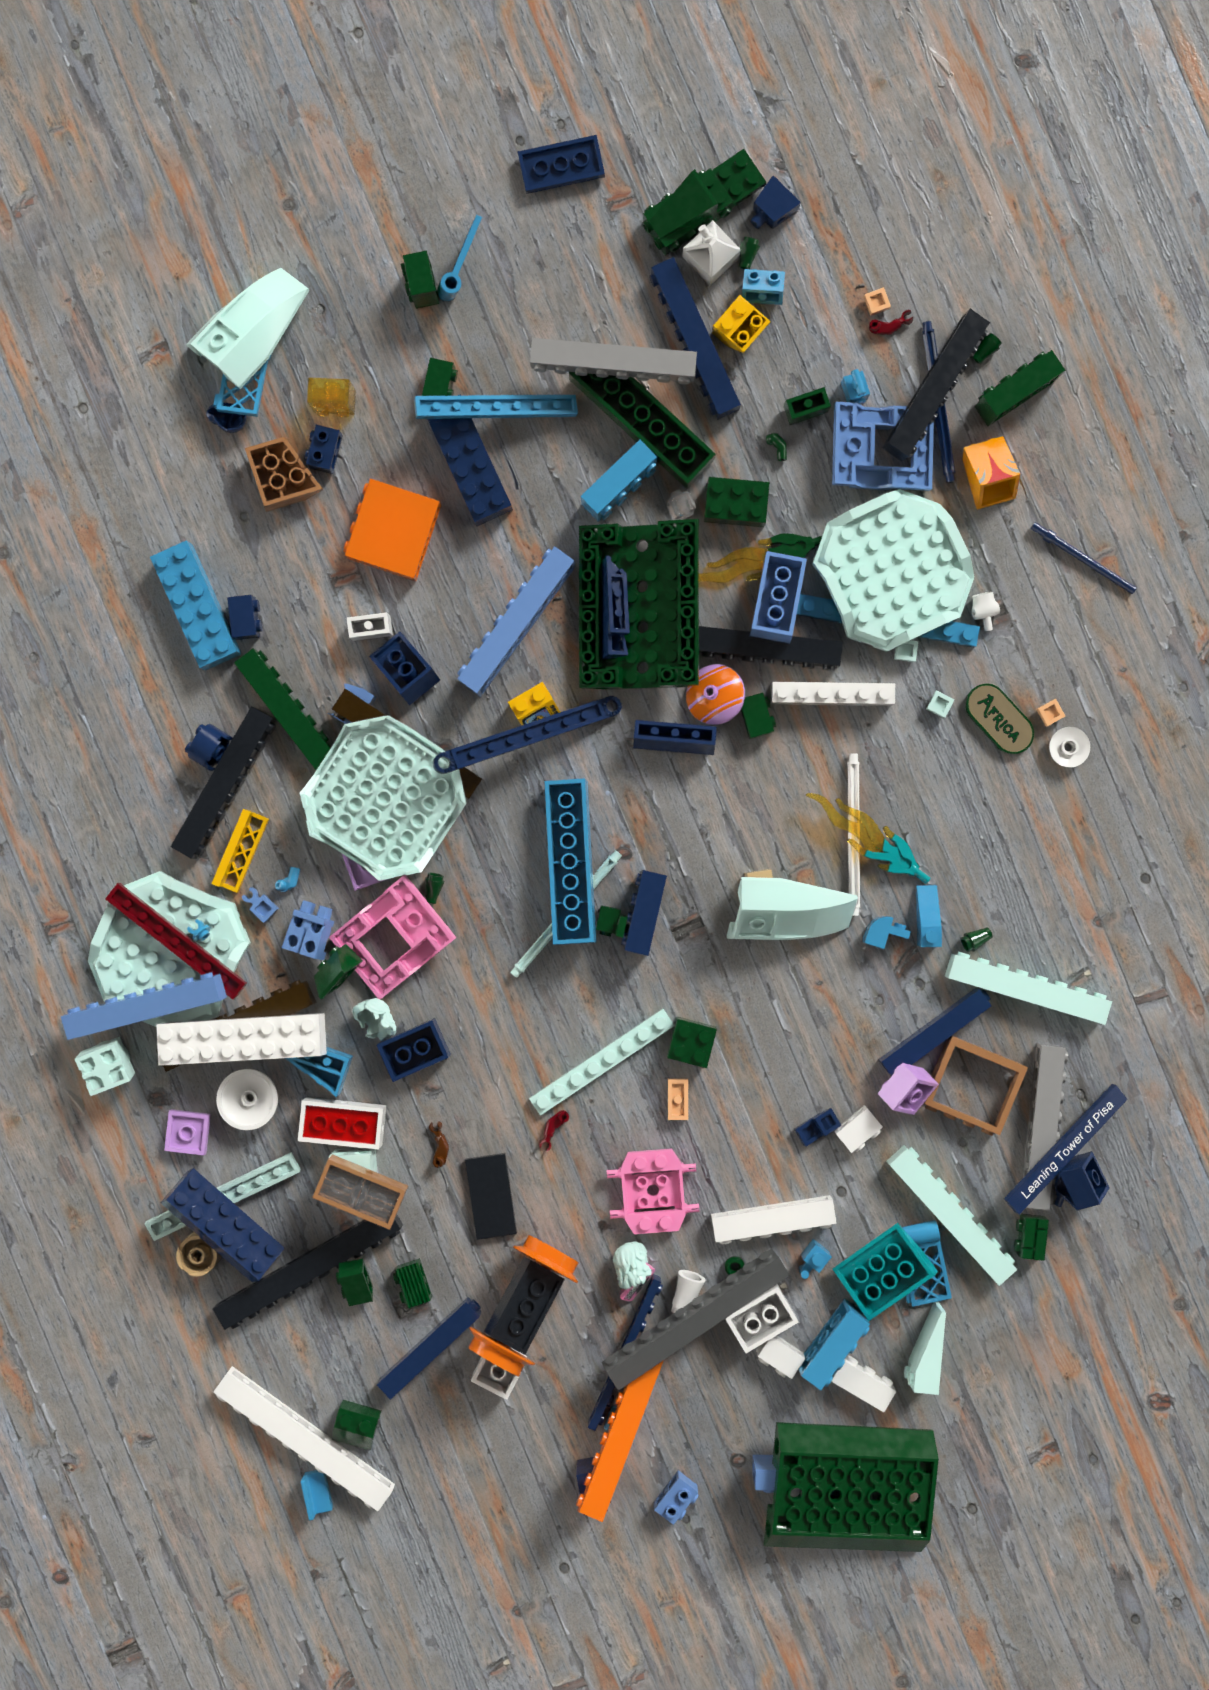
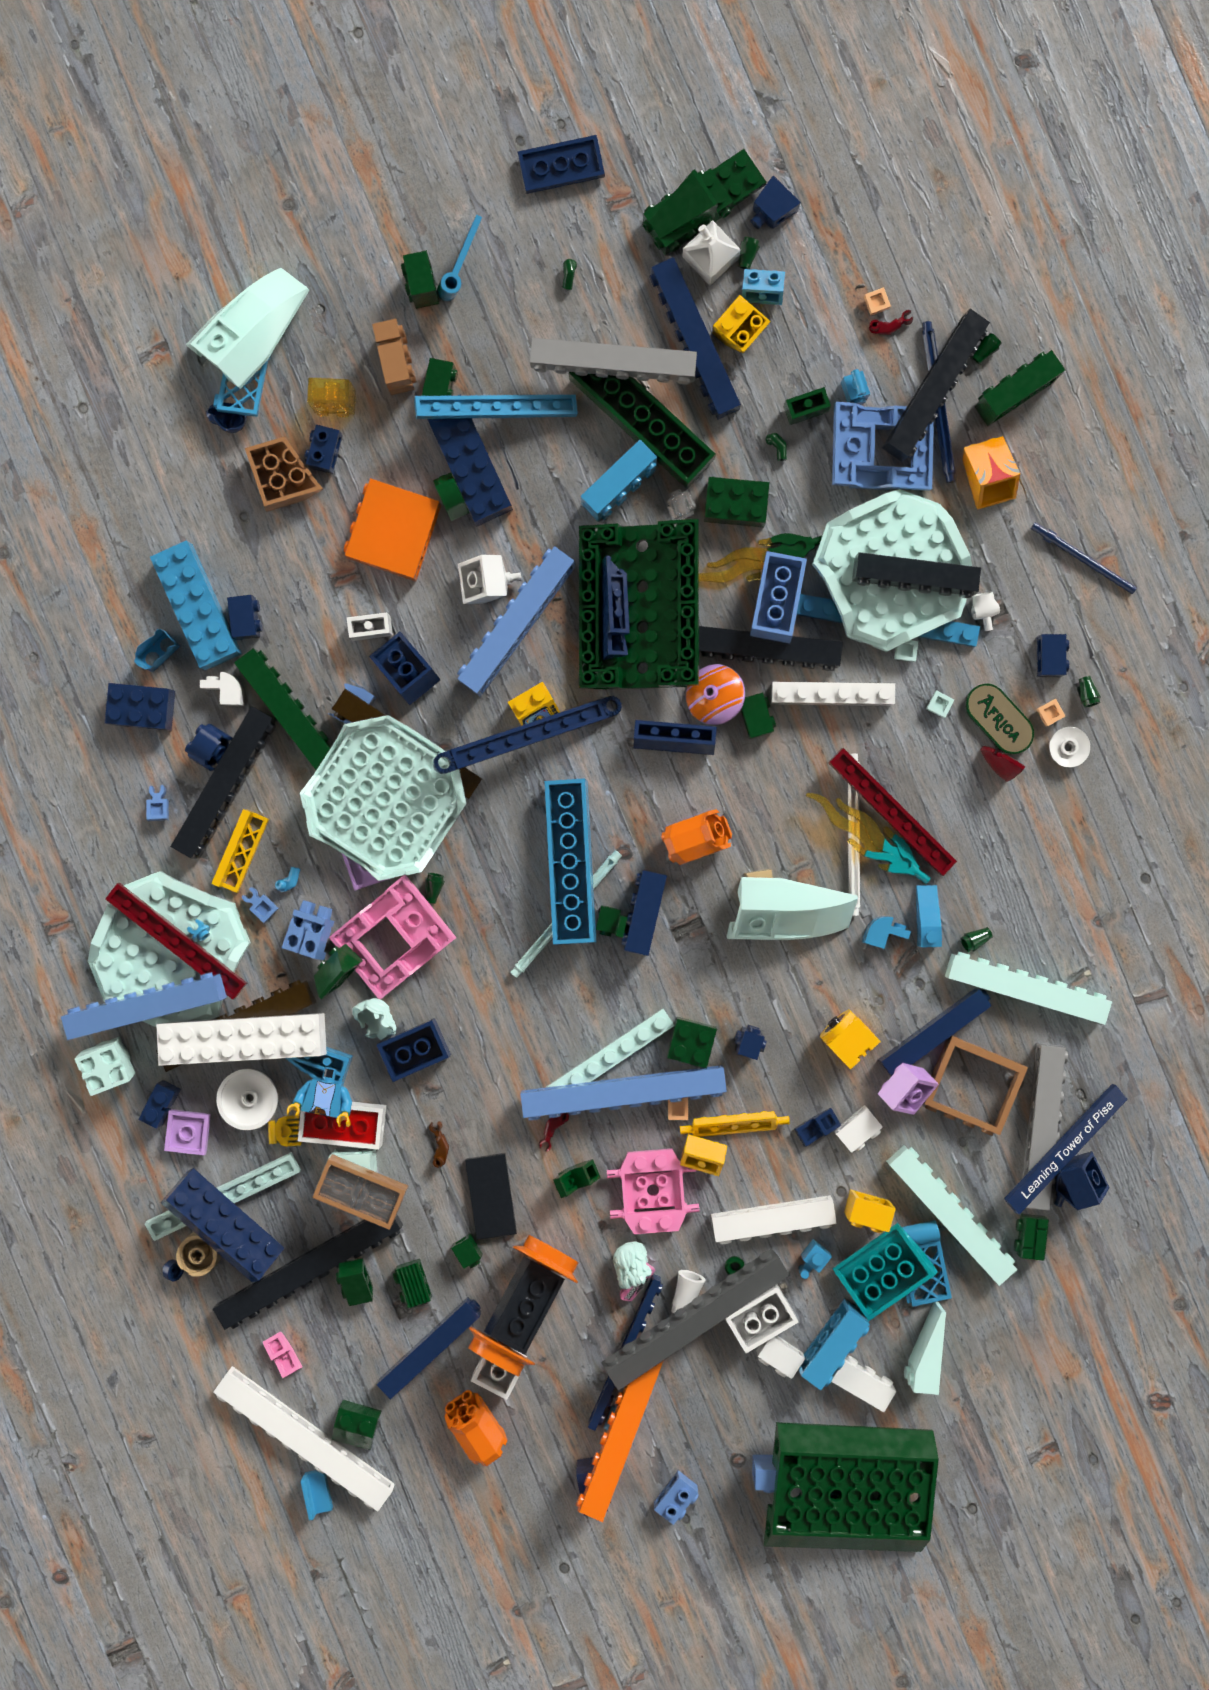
none -> dark blue brick [105,683,176,731]
none -> dark azure piece [134,629,180,672]
none -> dark blue piece [138,1080,181,1129]
none -> medium blue plate [146,785,169,821]
none -> dark blue tile [162,1259,184,1282]
none -> white brick [200,672,245,706]
none -> bright pink slope [263,1332,302,1378]
none -> yellow piece [267,1115,302,1147]
none -> torso [287,1067,352,1127]
none -> medium nougat piece [372,319,417,395]
none -> dark green brick [433,472,469,521]
none -> orange brick [444,1390,508,1466]
none -> dark green brick [451,1233,483,1269]
none -> white piece [458,555,522,604]
none -> medium blue brick [520,1065,727,1120]
none -> dark green brick [553,1159,601,1198]
none -> dark green arm [562,259,577,290]
none -> orange brick [661,809,732,865]
none -> yellow plate [680,1111,790,1137]
none -> yellow brick [680,1134,727,1177]
none -> dark blue brick [734,1024,767,1060]
none -> yellow piece [820,1009,881,1070]
none -> dark red plate [828,748,957,876]
none -> yellow brick [844,1189,896,1234]
none -> black brick [852,552,981,598]
none -> dark red brick [980,746,1025,782]
none -> dark blue brick [1037,634,1069,677]
none -> dark green cone [1079,676,1101,708]

